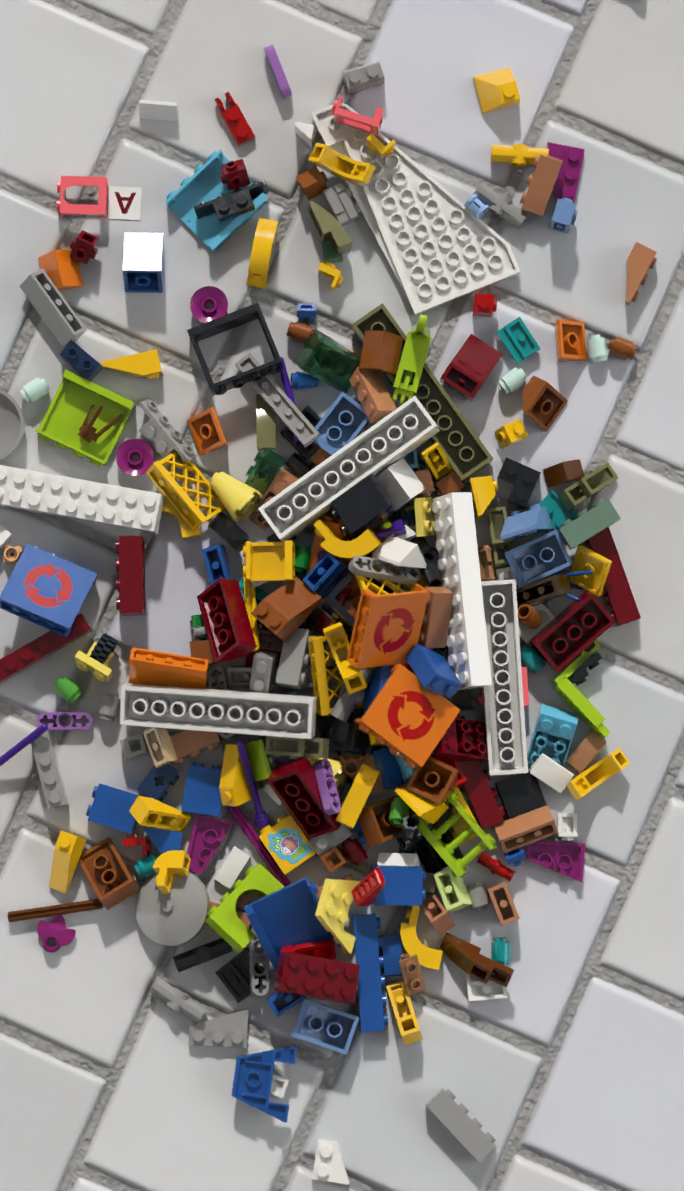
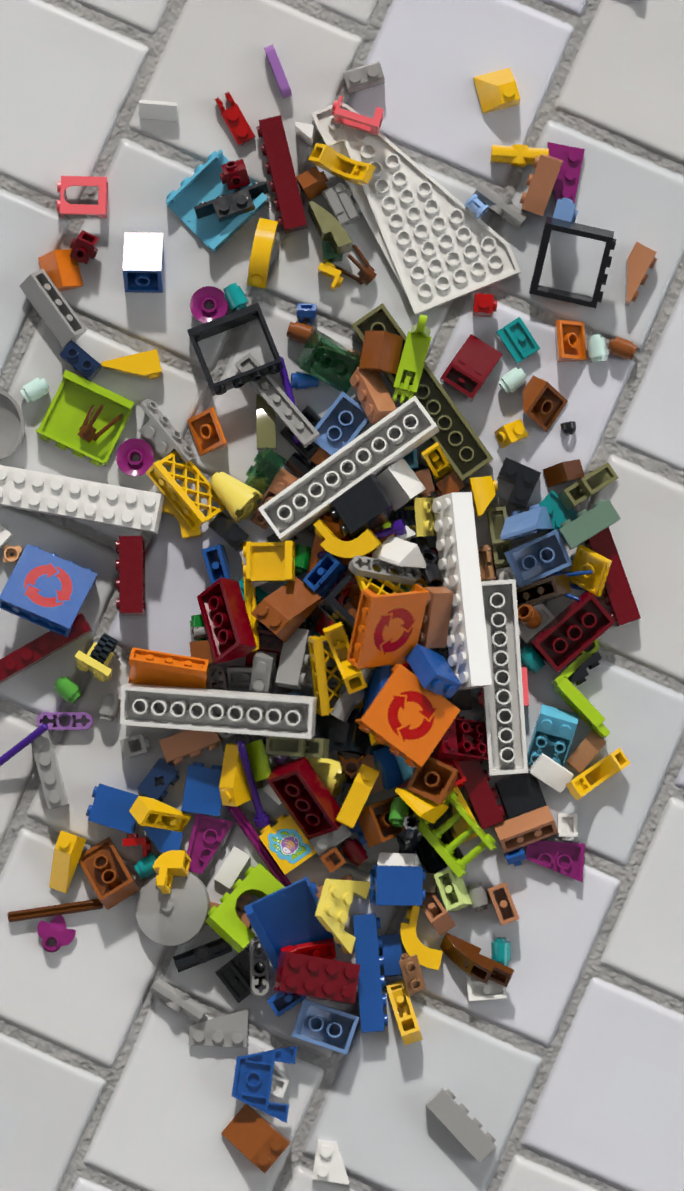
white sticker [107,186,142,220] -> none
tan slope [143,727,177,768] -> none
medium lavender beam [314,758,341,815] -> none
red slope [351,868,386,907] -> none
yellow bracket [366,133,396,159] -> none
red pin [476,852,516,882] -> none
none -> dark orange slope [221,1104,291,1173]
none -> teal brick [223,283,249,311]
none -> dark red brick [256,115,307,234]
none -> reddish brown plant [332,244,377,286]
none -> black window [529,217,617,308]
none -> black hinge [560,421,576,435]

